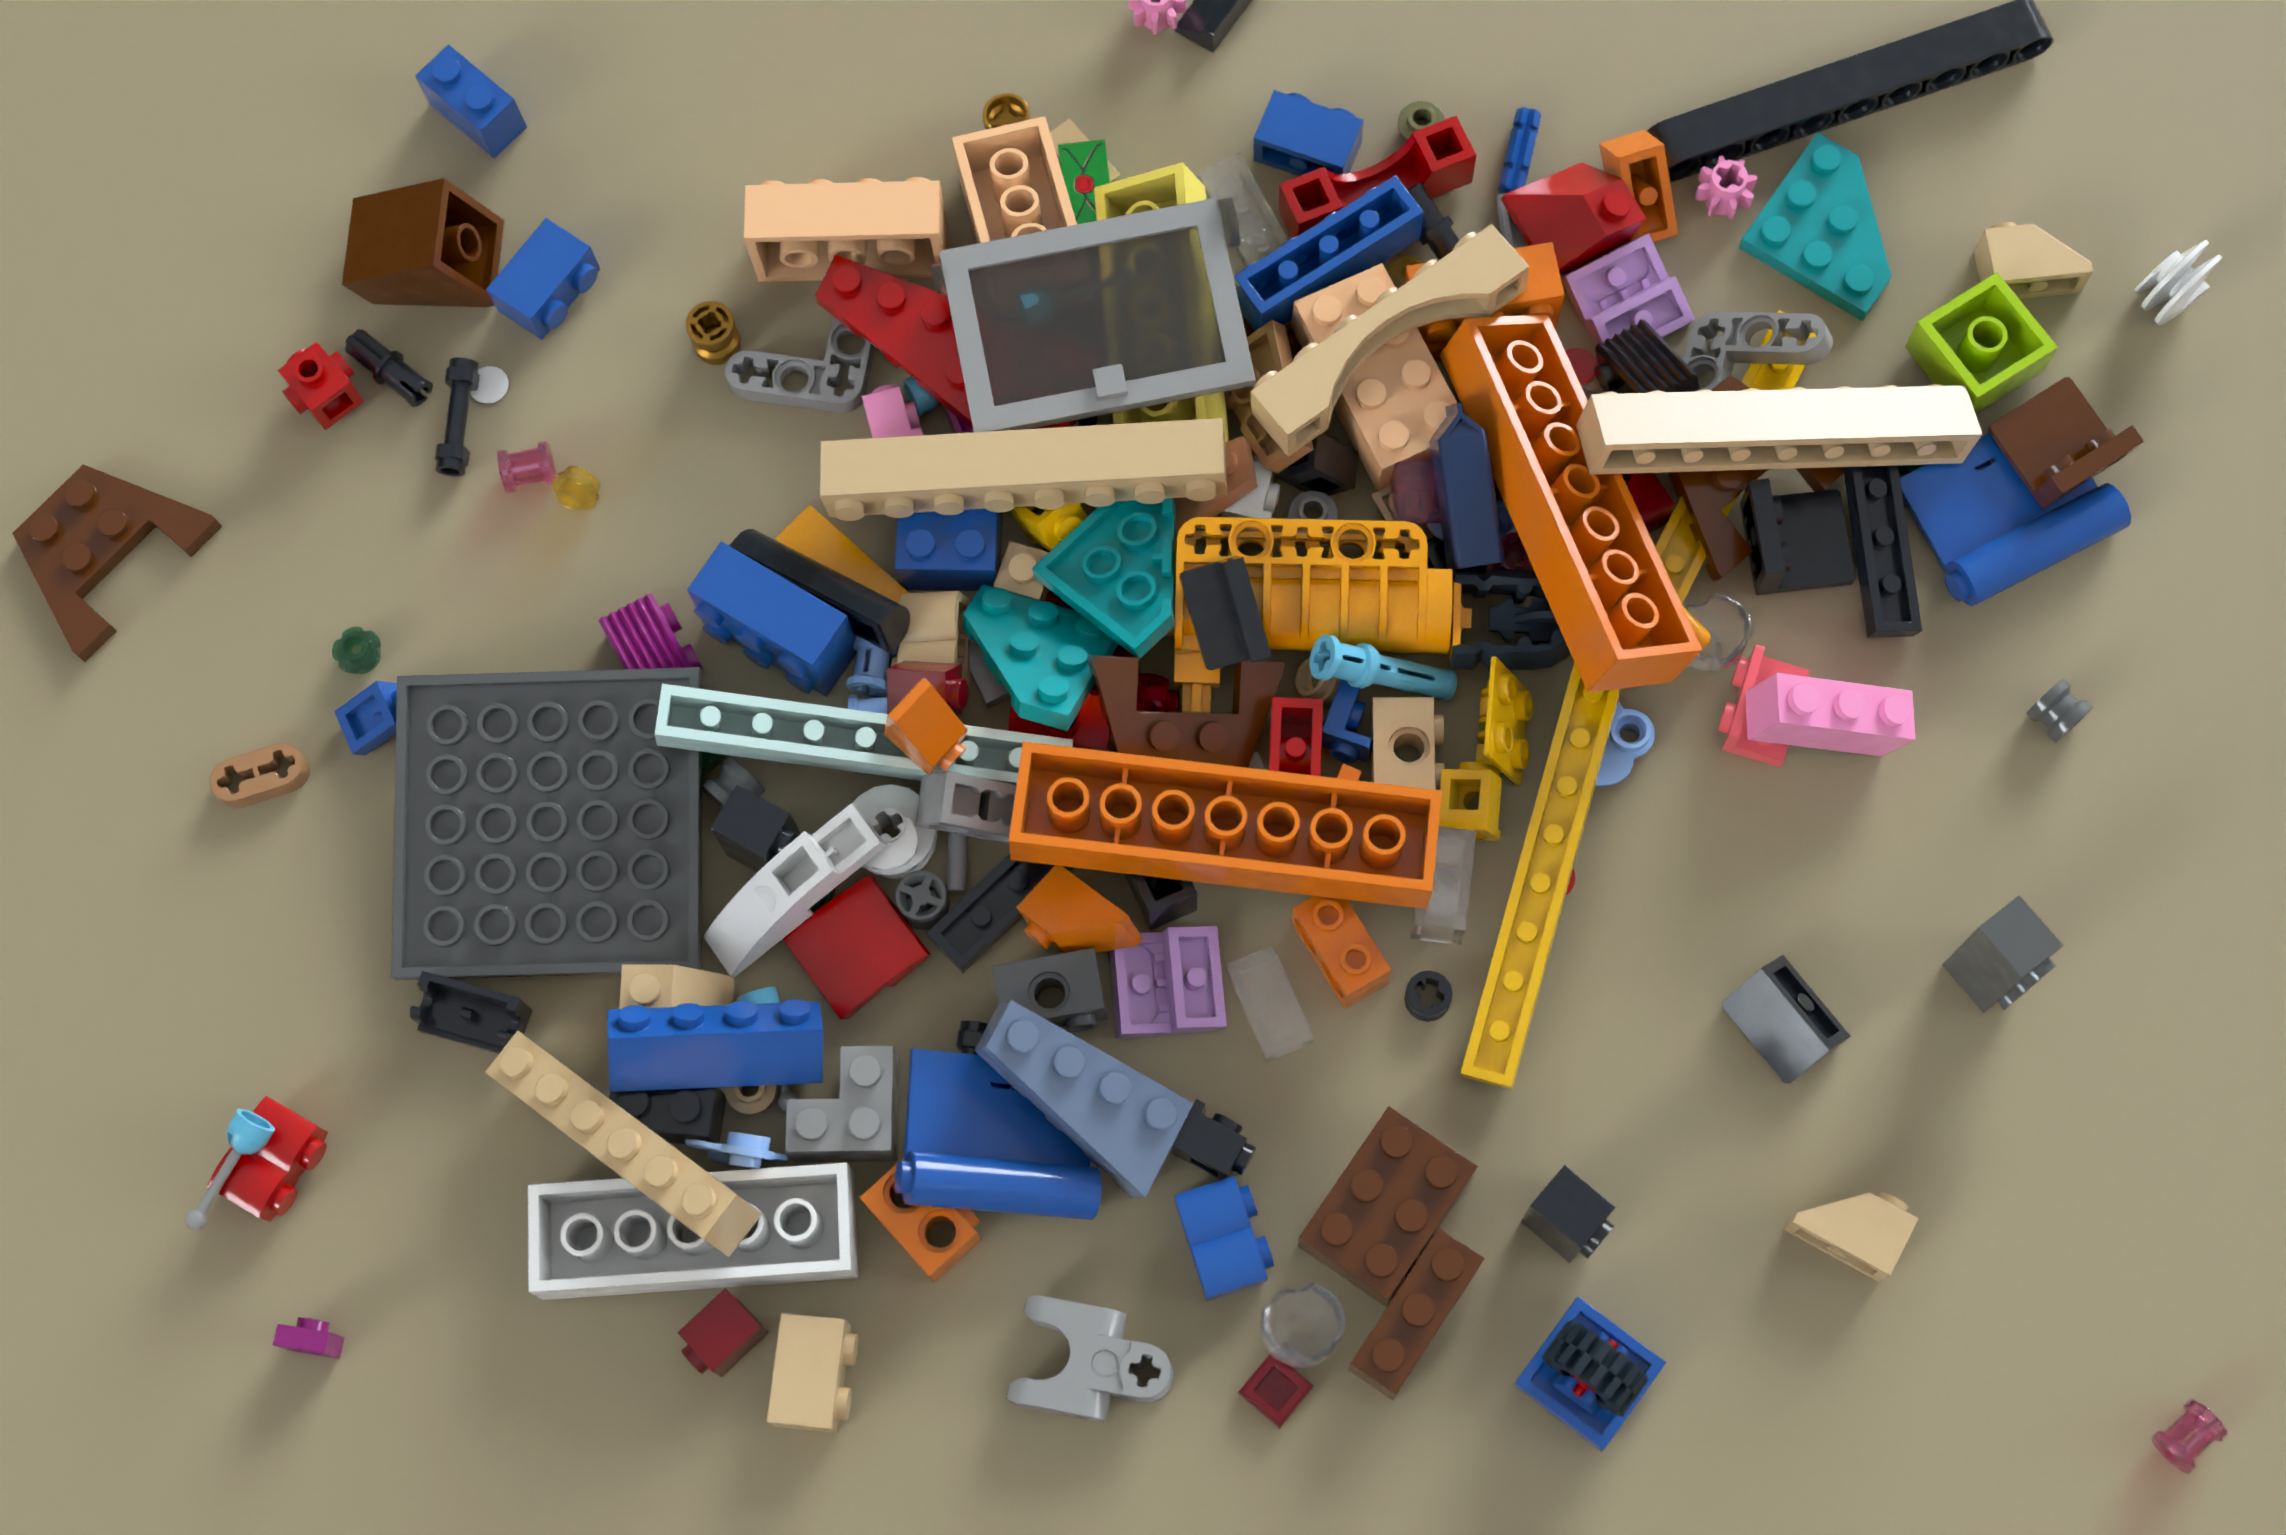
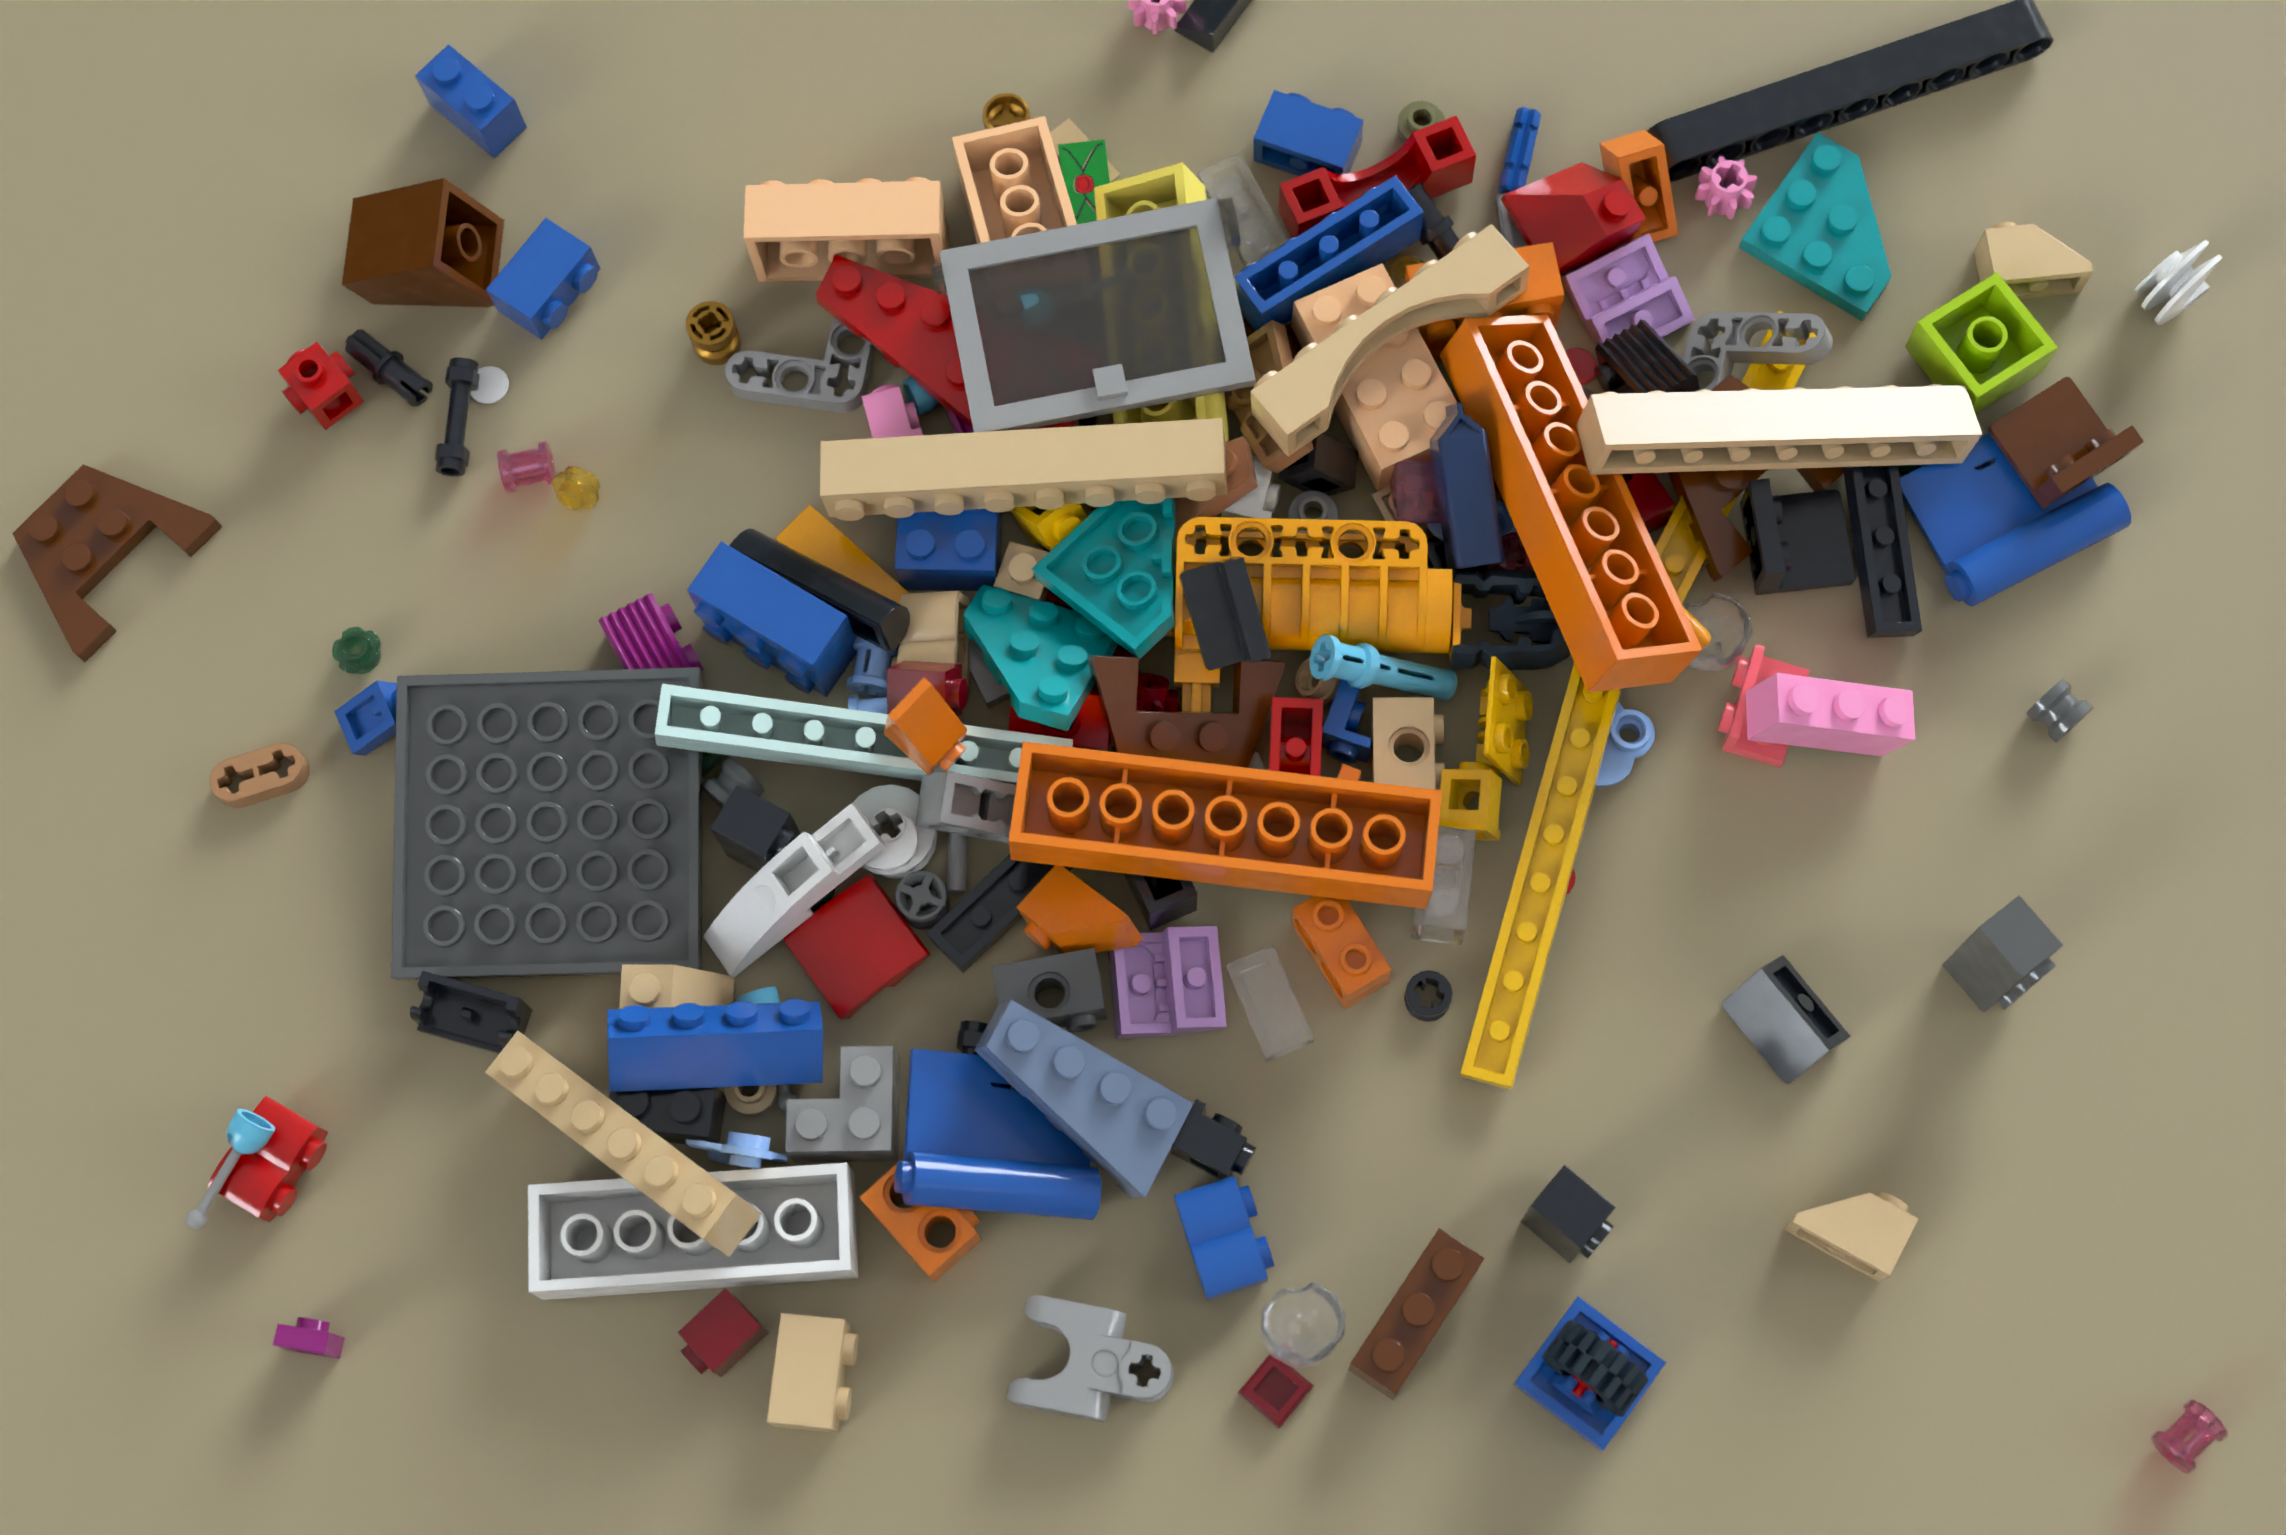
reddish brown brick [1298,1106,1478,1307] -> none

